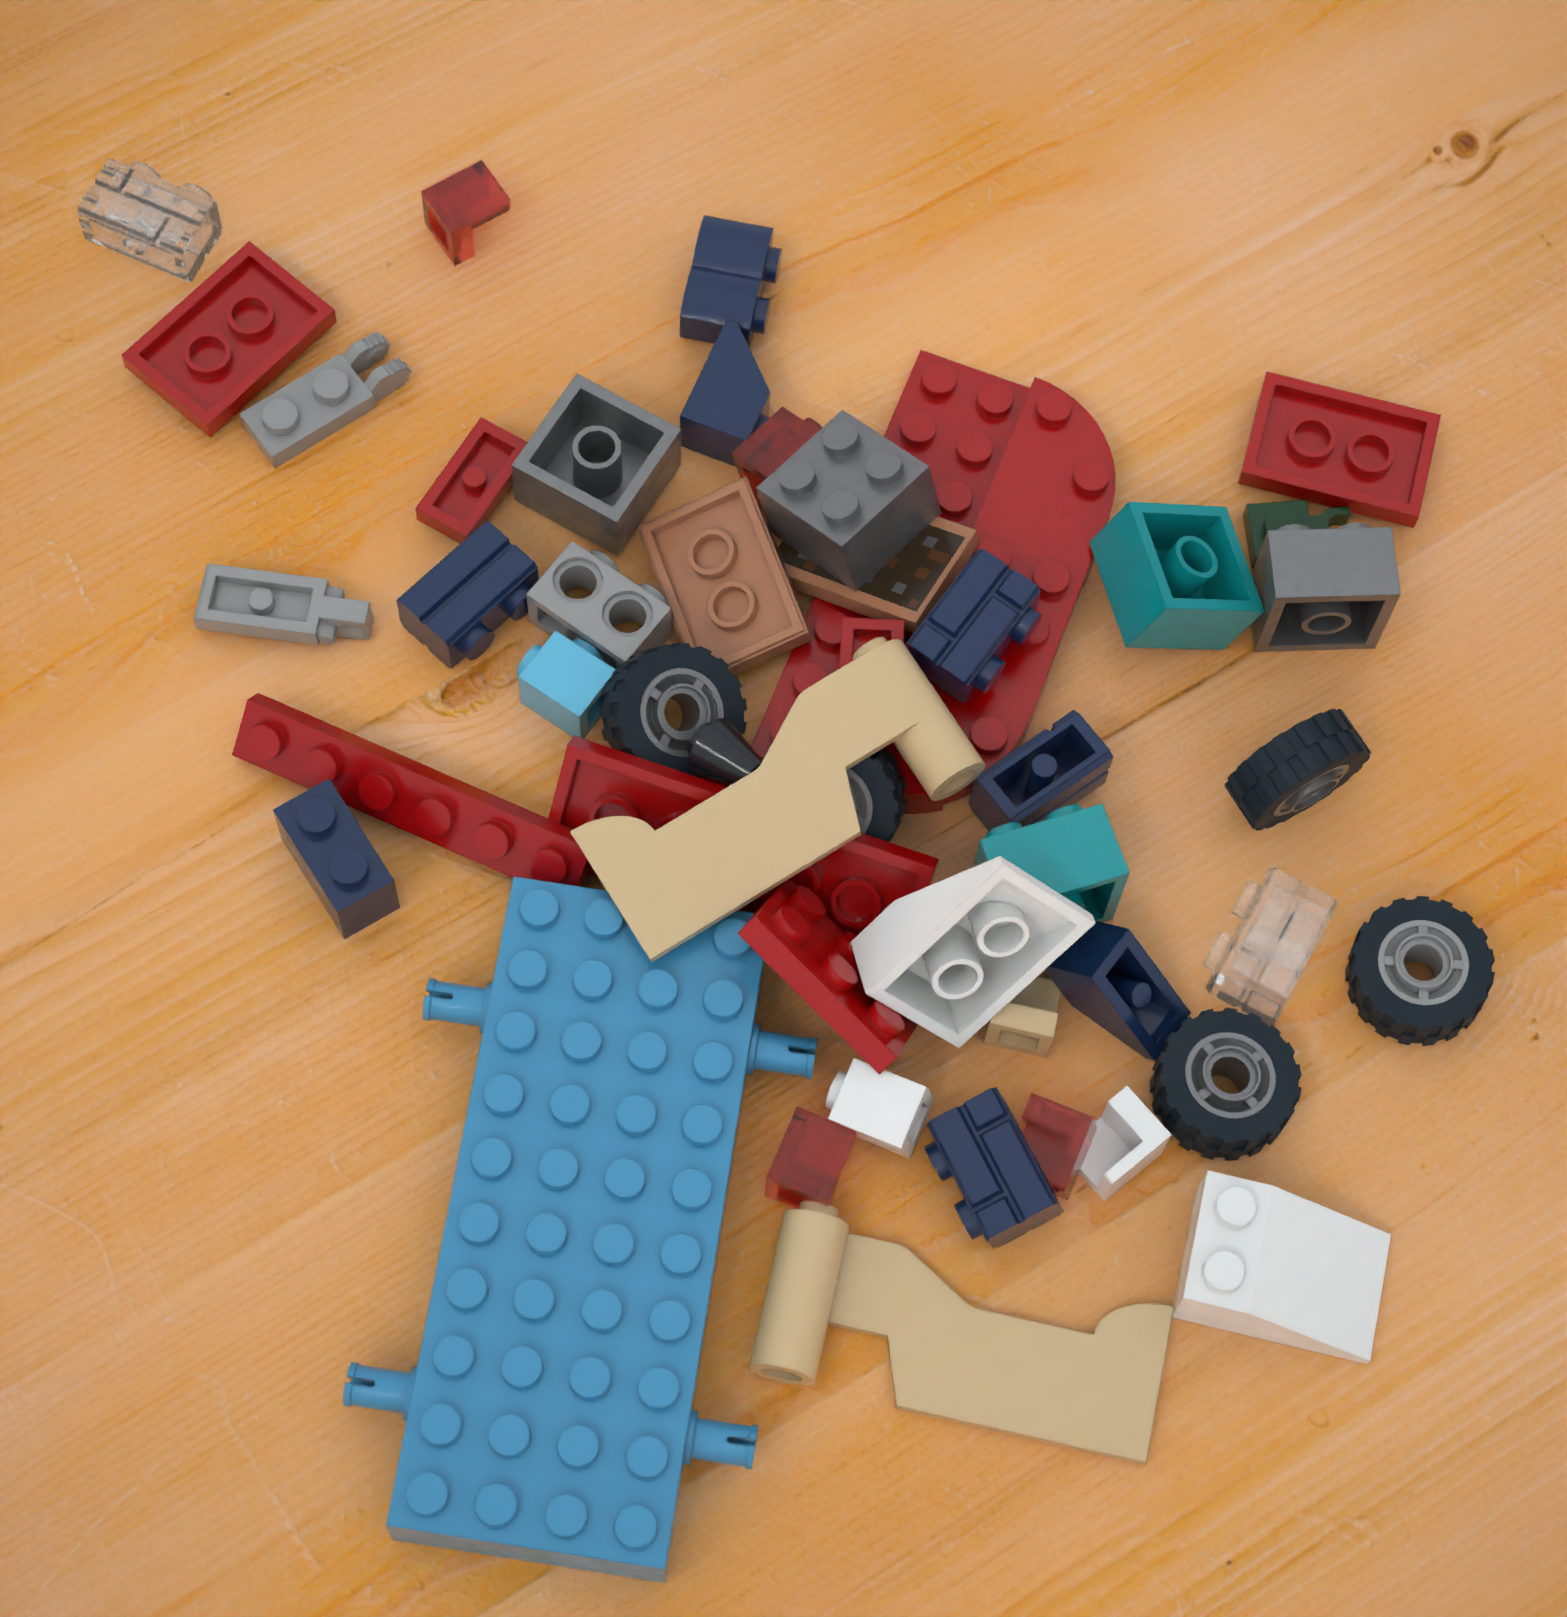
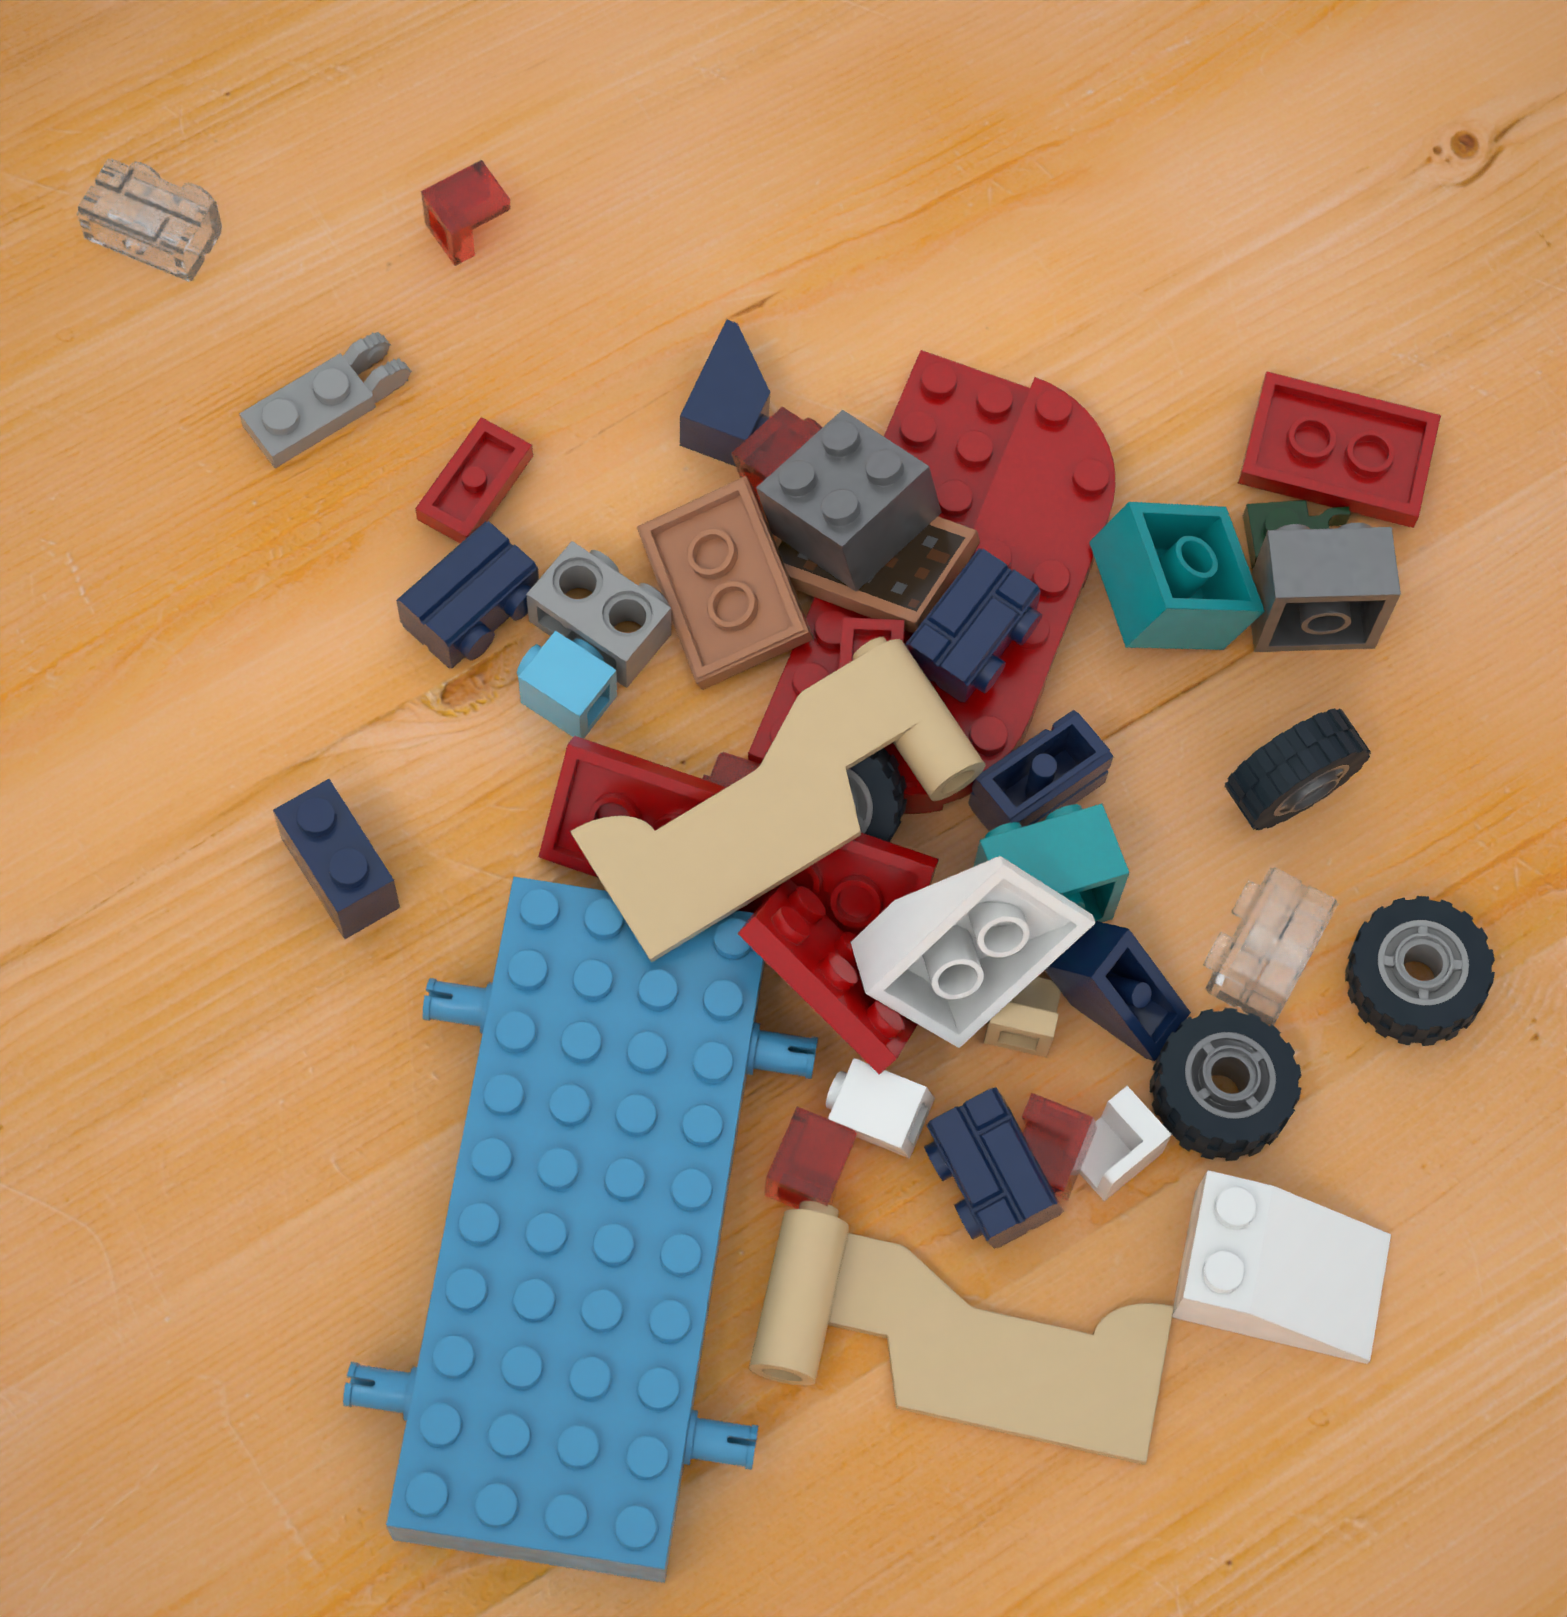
red plate [122,241,337,437] -> none
light grey hinge [194,564,374,645] -> none
red plate [232,693,591,887] -> none
flat silver brick [511,373,681,556] -> none
black wheel [600,643,747,779] -> none
dark blue brick [680,215,782,348] -> none
black cone [688,718,763,785] -> none

